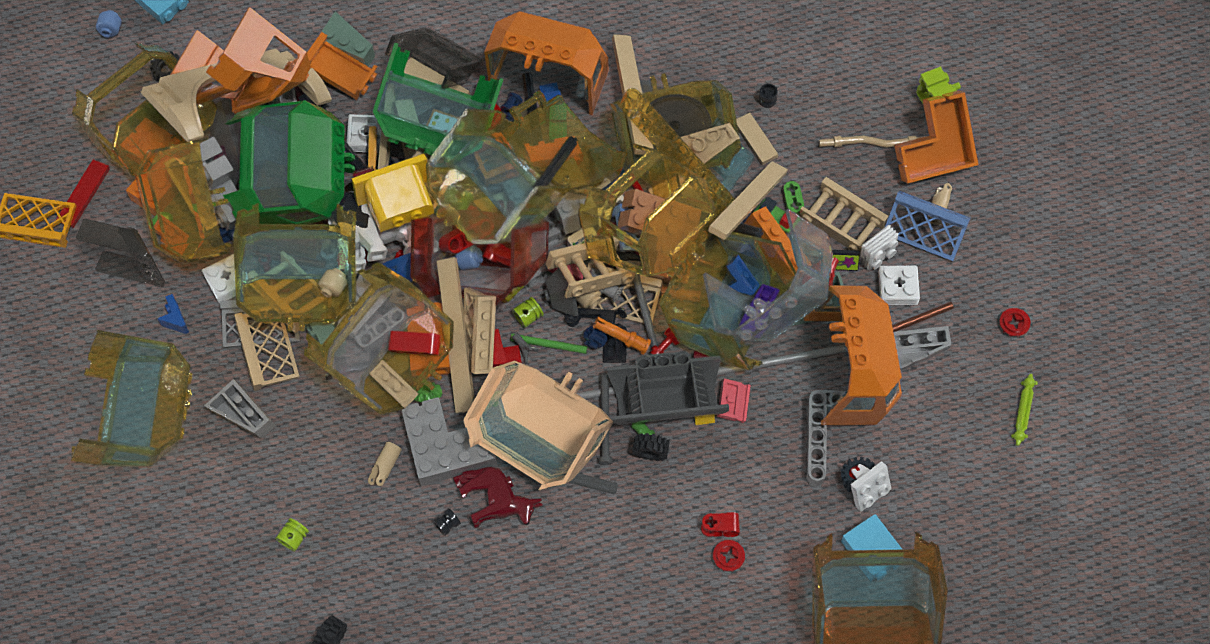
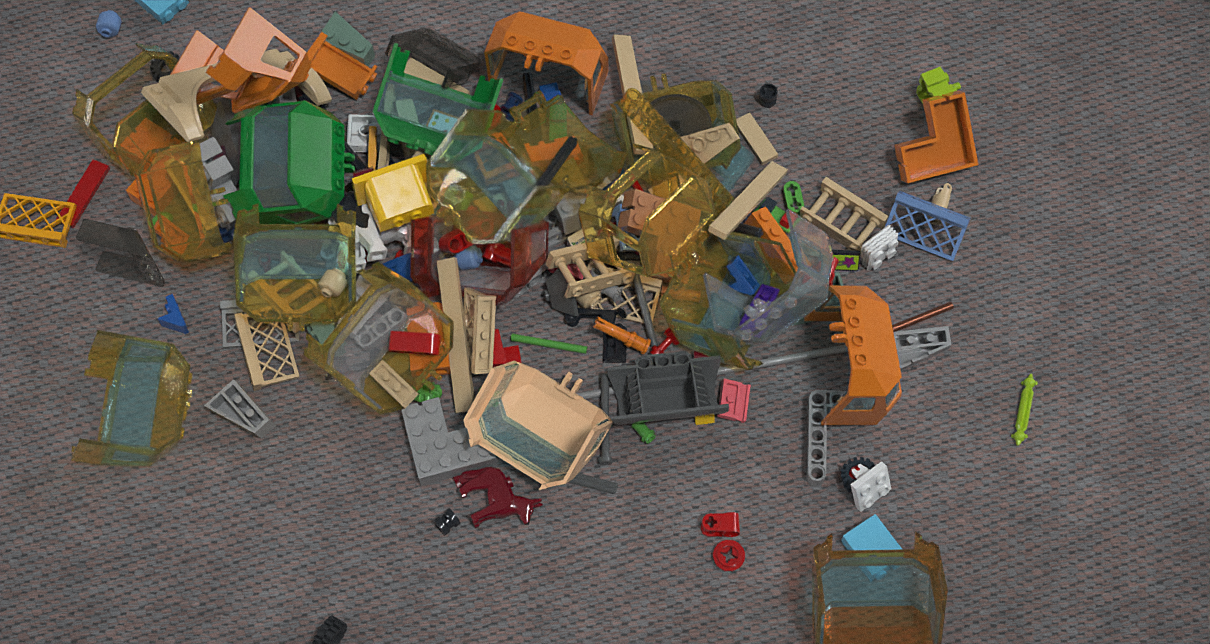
white brick [202,253,251,303] -> none
lime piece [276,518,309,552] -> none
tan piece [368,442,402,486] -> none
lime piece [512,297,544,328] -> none
dark grey bar [512,332,536,363] -> none
dark blue gear [583,326,607,349] -> none
black tyre [632,433,670,461] -> none
tan bar [819,135,926,148] -> none
white brick [878,265,920,305] -> none
red gear [999,308,1031,337] -> none

